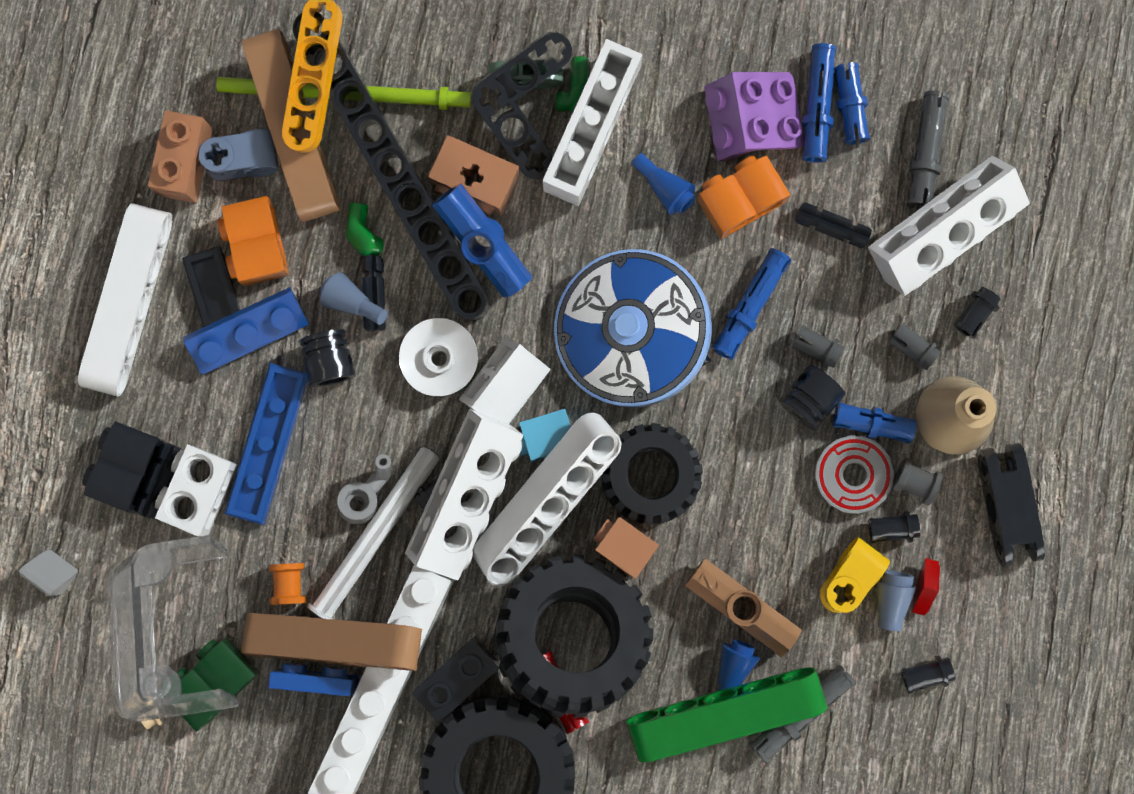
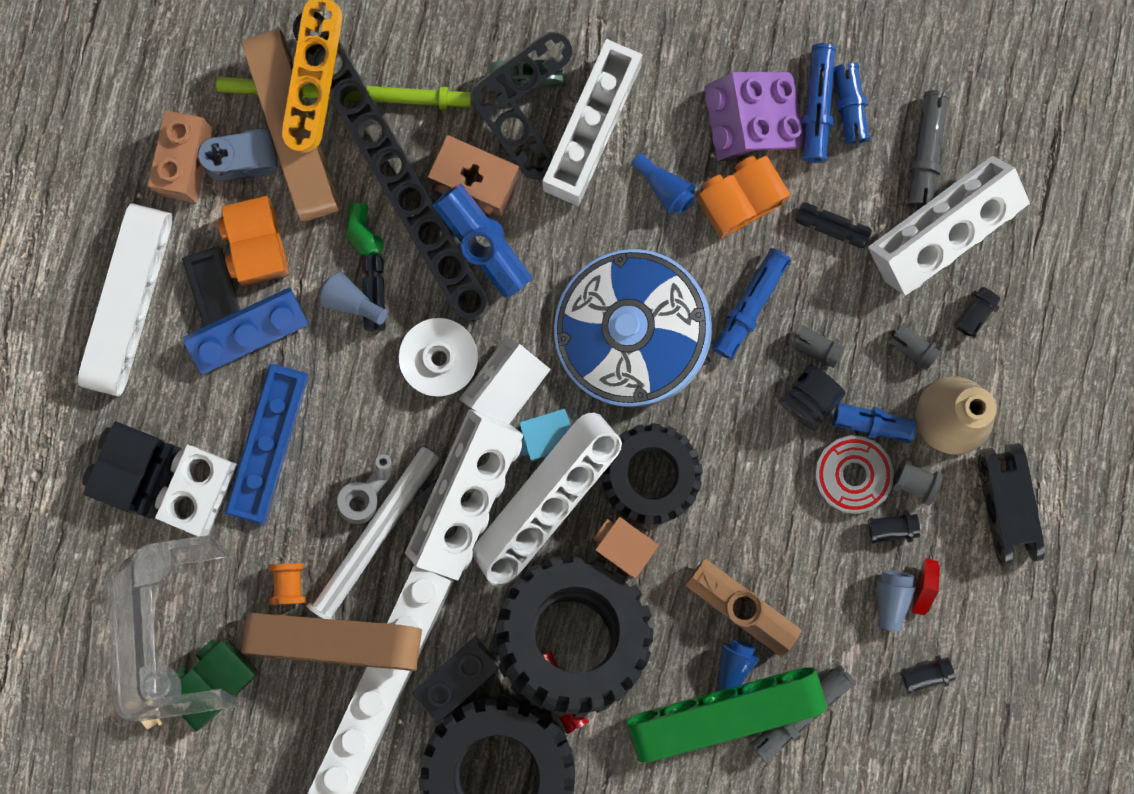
light grey slope [18,550,78,596] -> none
blue plate [268,663,359,696] -> none
black piece [299,329,356,387] -> none
green arm [556,56,590,114] -> none
yellow piece [819,536,890,613] -> none

